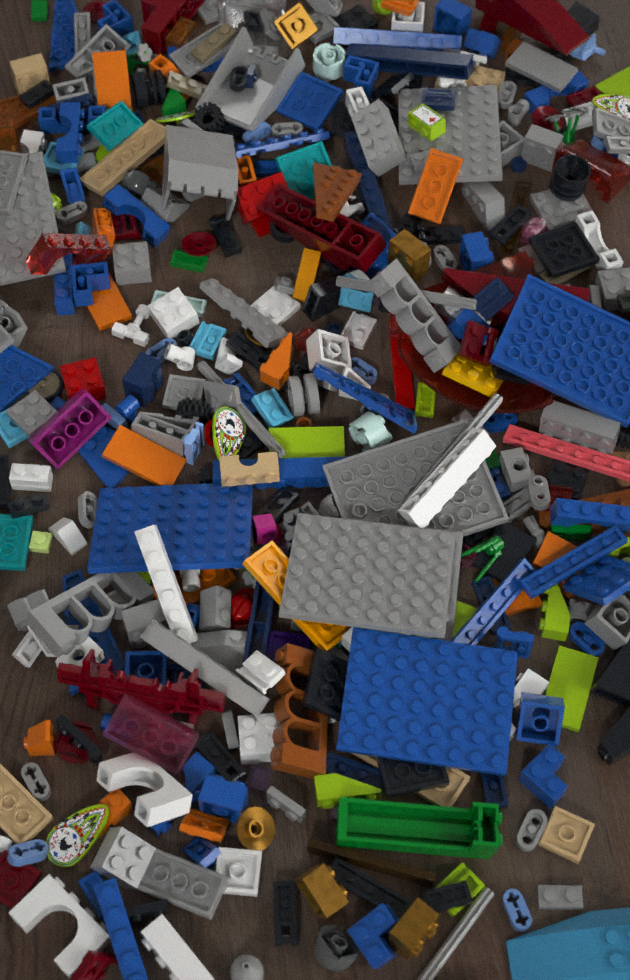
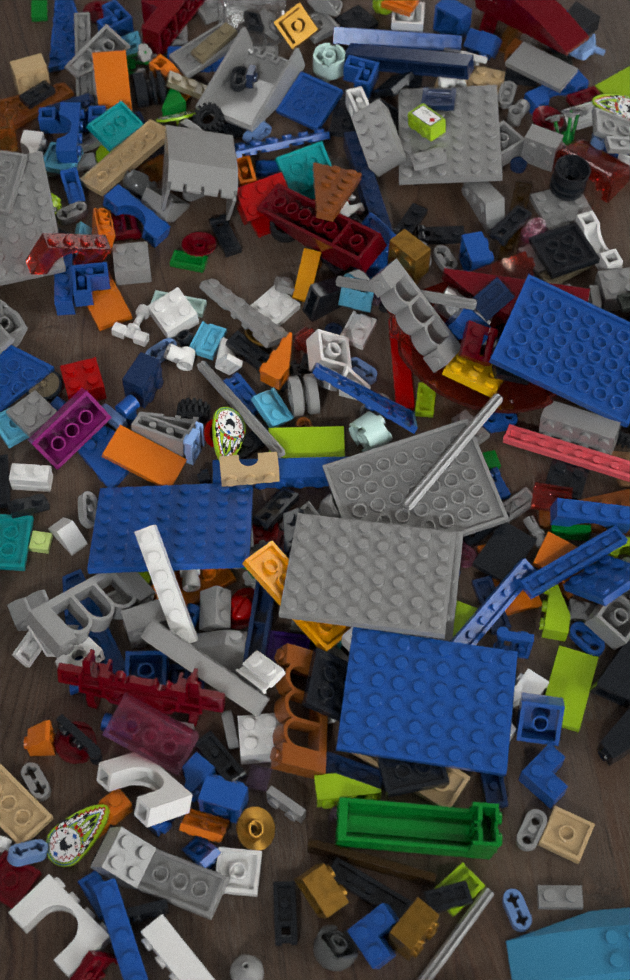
light grey brick [53,77,89,103] -> none
light grey plate [162,374,206,410] -> none
clear orange panel [165,17,196,51] -> none
light grey wing [203,381,241,416] -> none
dark pink panel [252,514,277,545] -> none
light grey beam [272,122,303,139] -> none
white brick [398,428,496,528] -> none
orange tile [408,148,463,225] -> none
green plant [461,535,504,582] -> none
light grey brick [499,447,535,493] -> none
light grey plate [528,475,551,511] -> none

